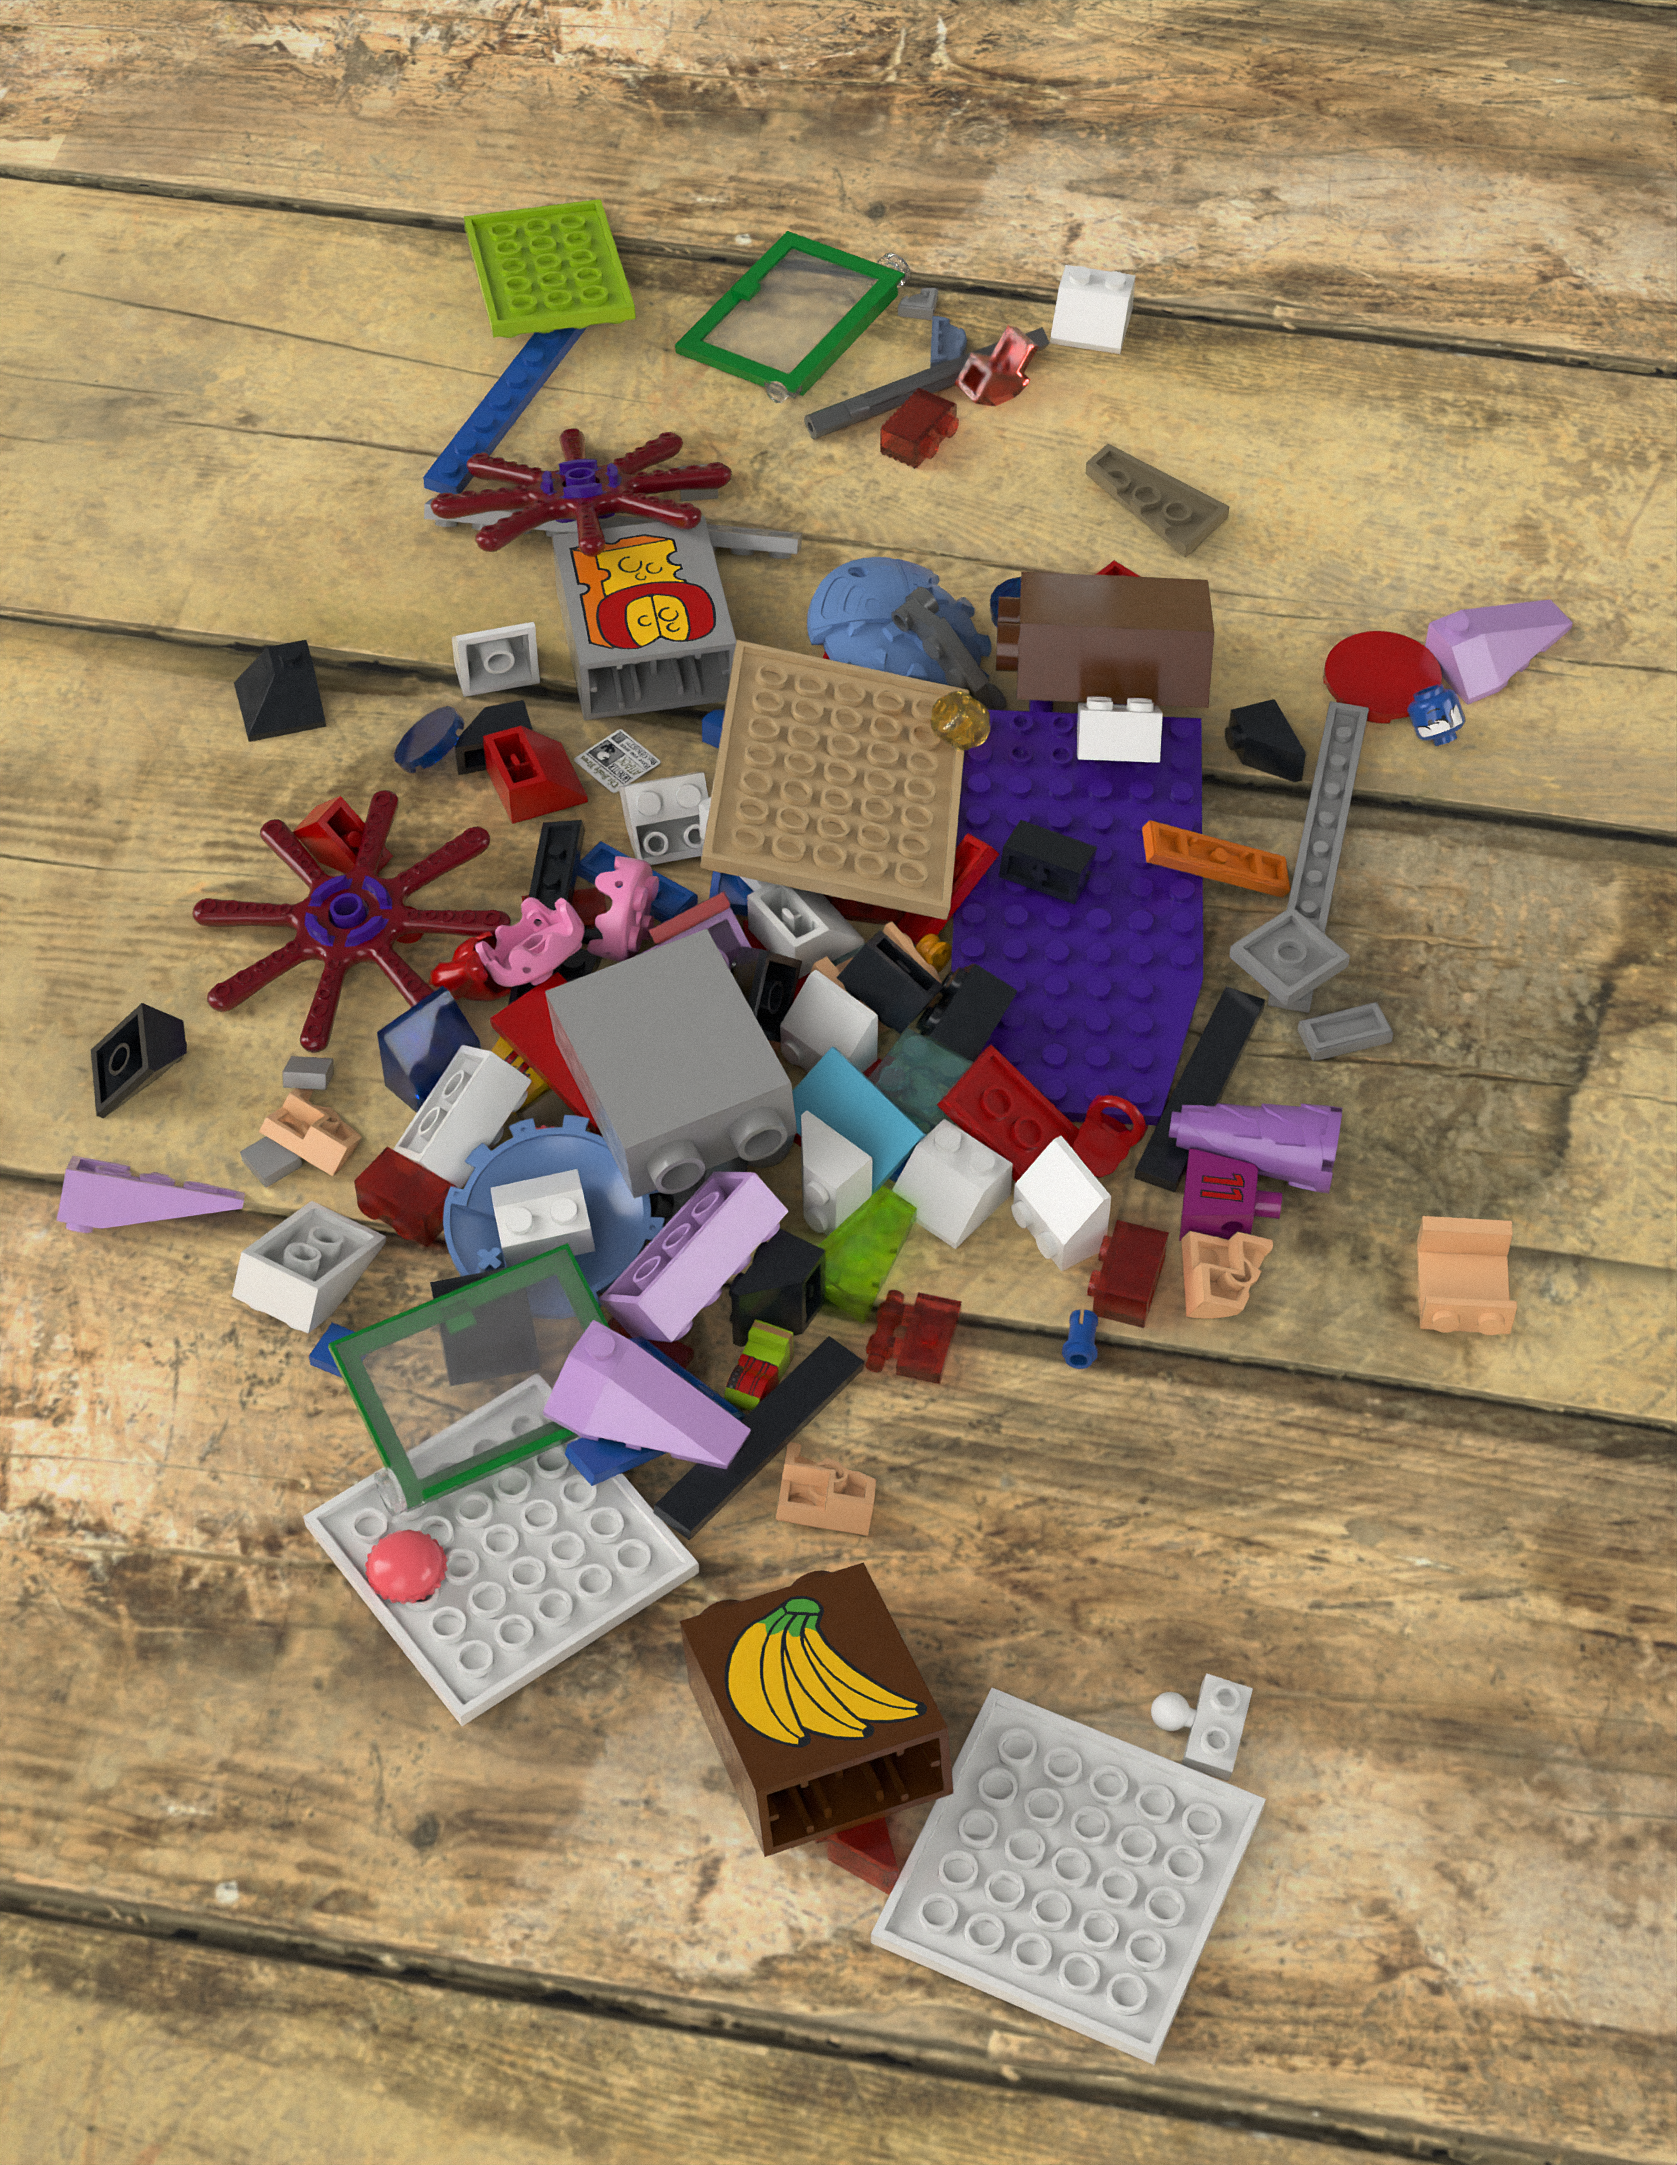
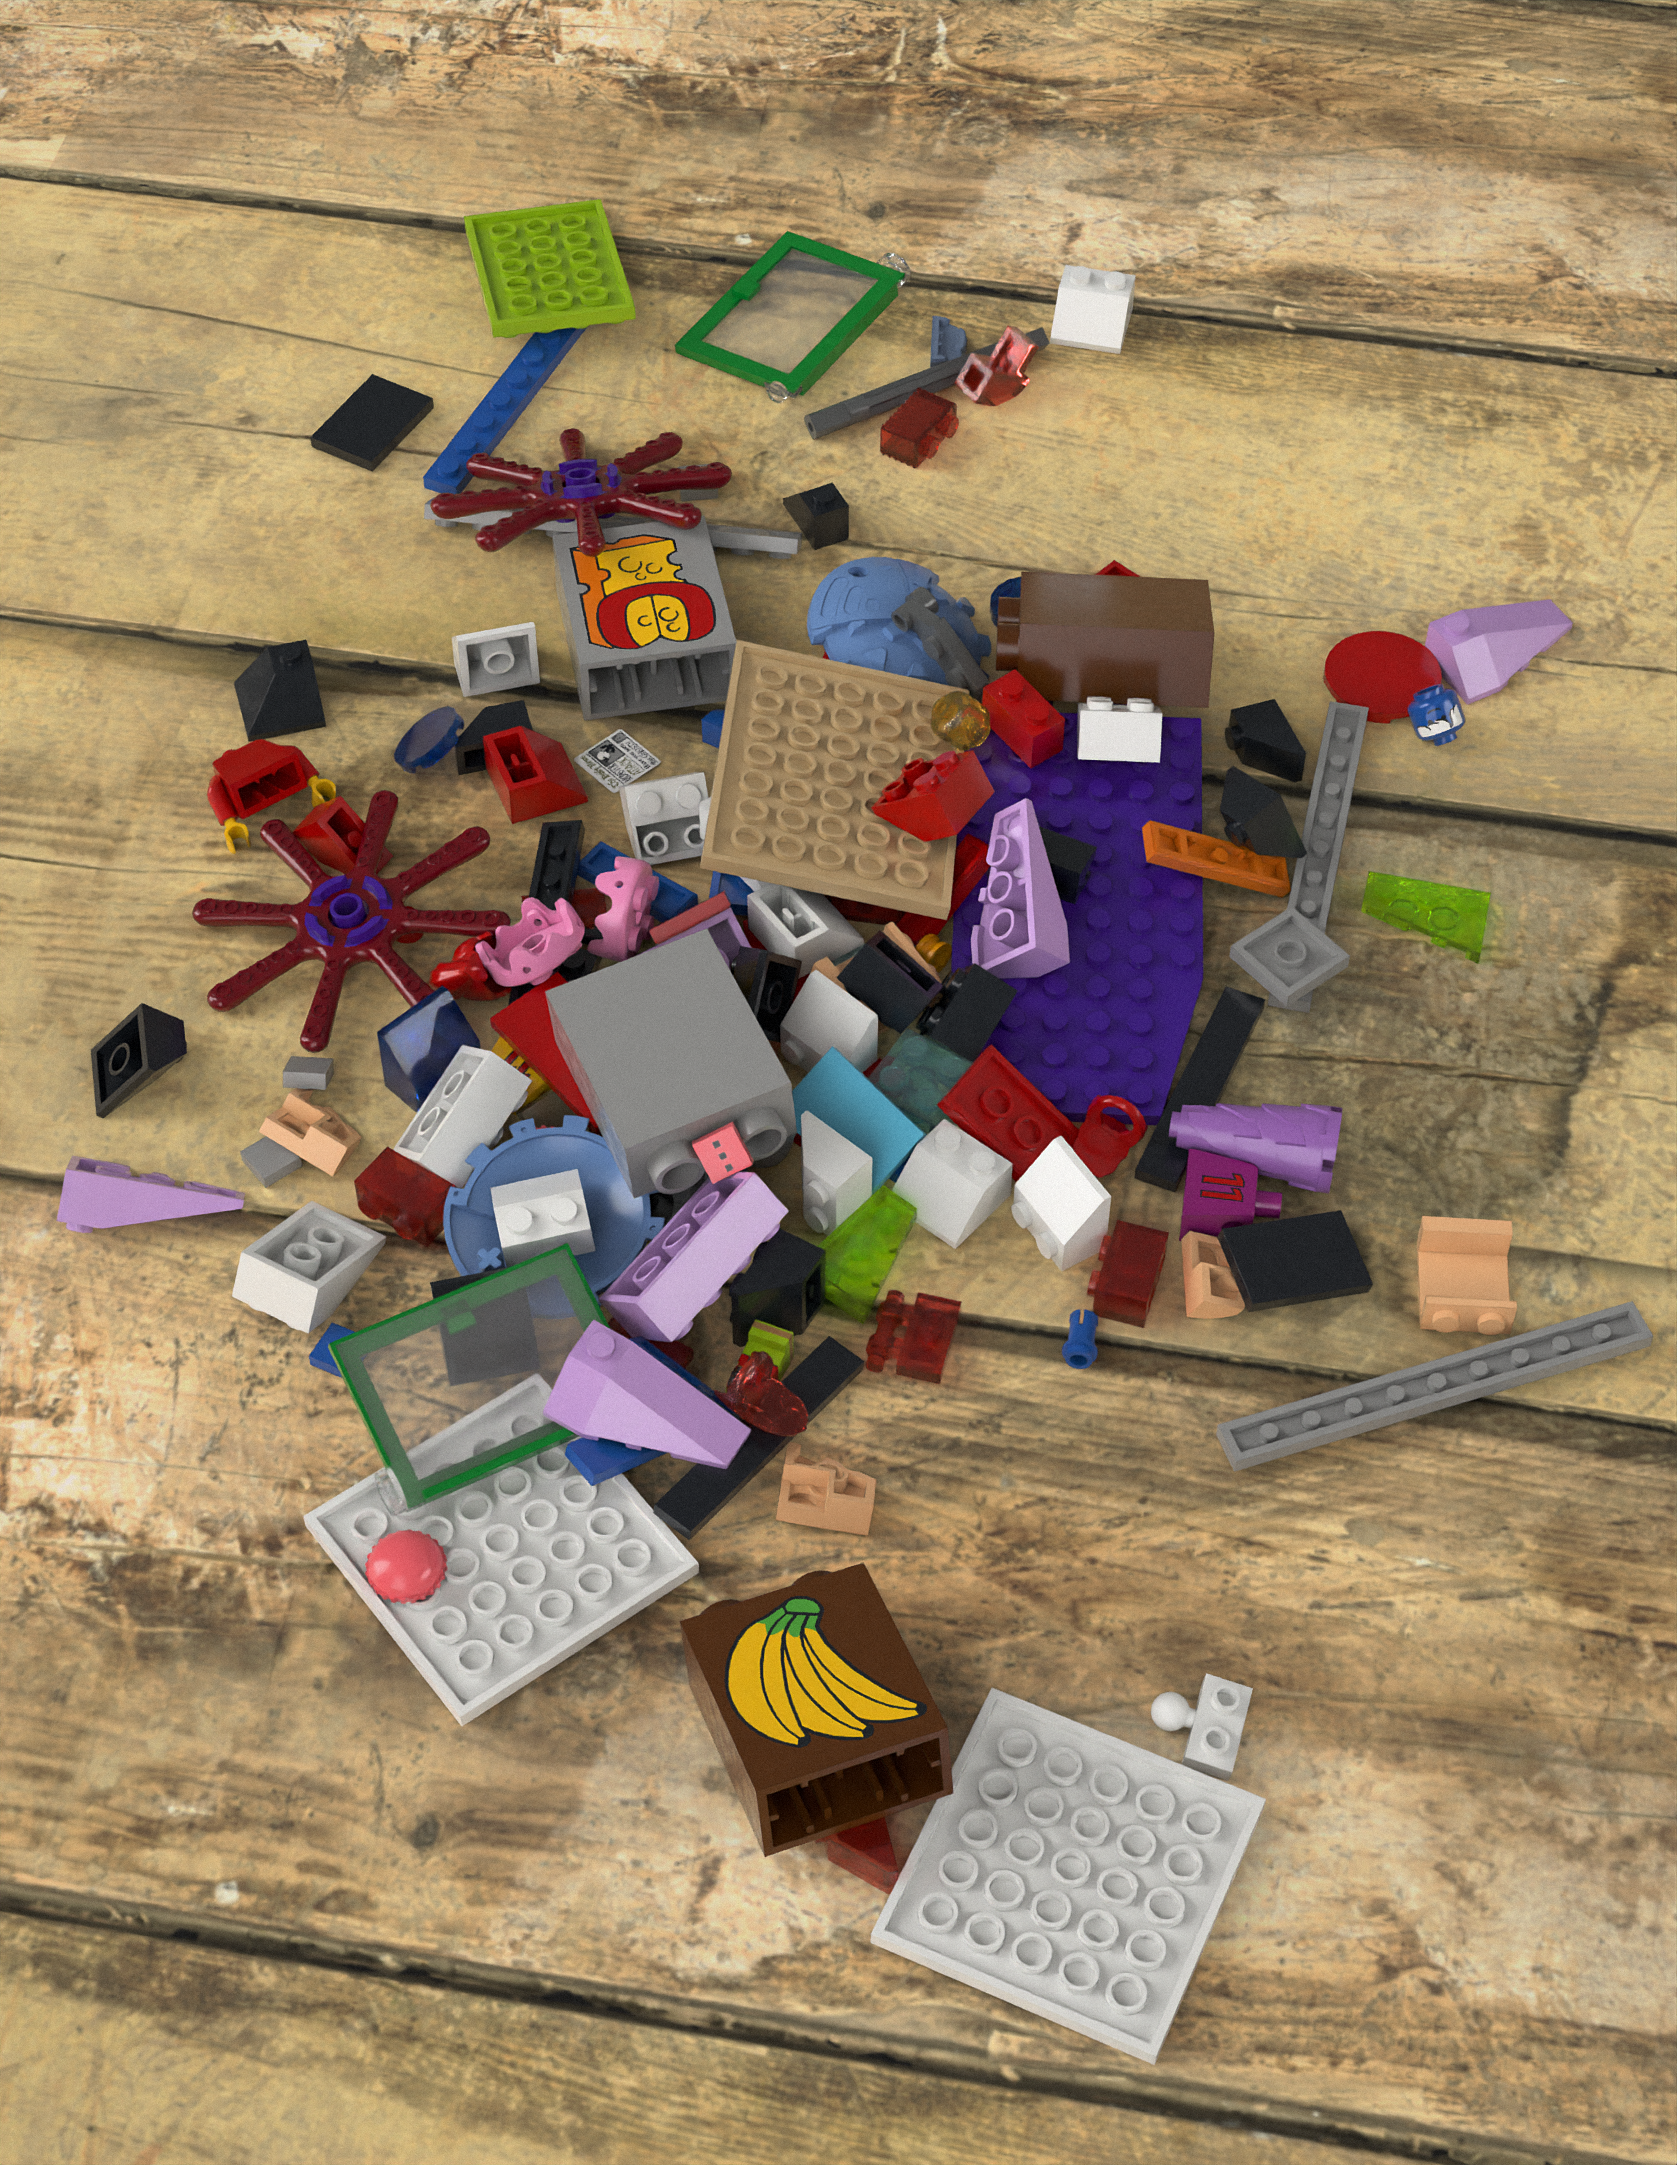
light grey tile [898,288,939,320] -> none
dark tan wing [1085,444,1230,558] -> none
light grey tile [1297,1002,1393,1062] -> none
none -> red torso [207,739,336,854]
none -> black tile [310,374,434,472]
none -> coral tile [692,1122,754,1184]
none -> clear red piece [714,1351,808,1437]
none -> black slope [783,482,849,550]
none -> red slope [871,750,995,842]
none -> lavender wedge [971,798,1070,978]
none -> red brick [981,669,1065,769]
none -> light grey plate [1216,1301,1653,1472]
none -> black tile [1217,1210,1373,1312]
none -> black slope [1220,766,1307,858]
none -> clear neon green wing [1361,871,1491,964]

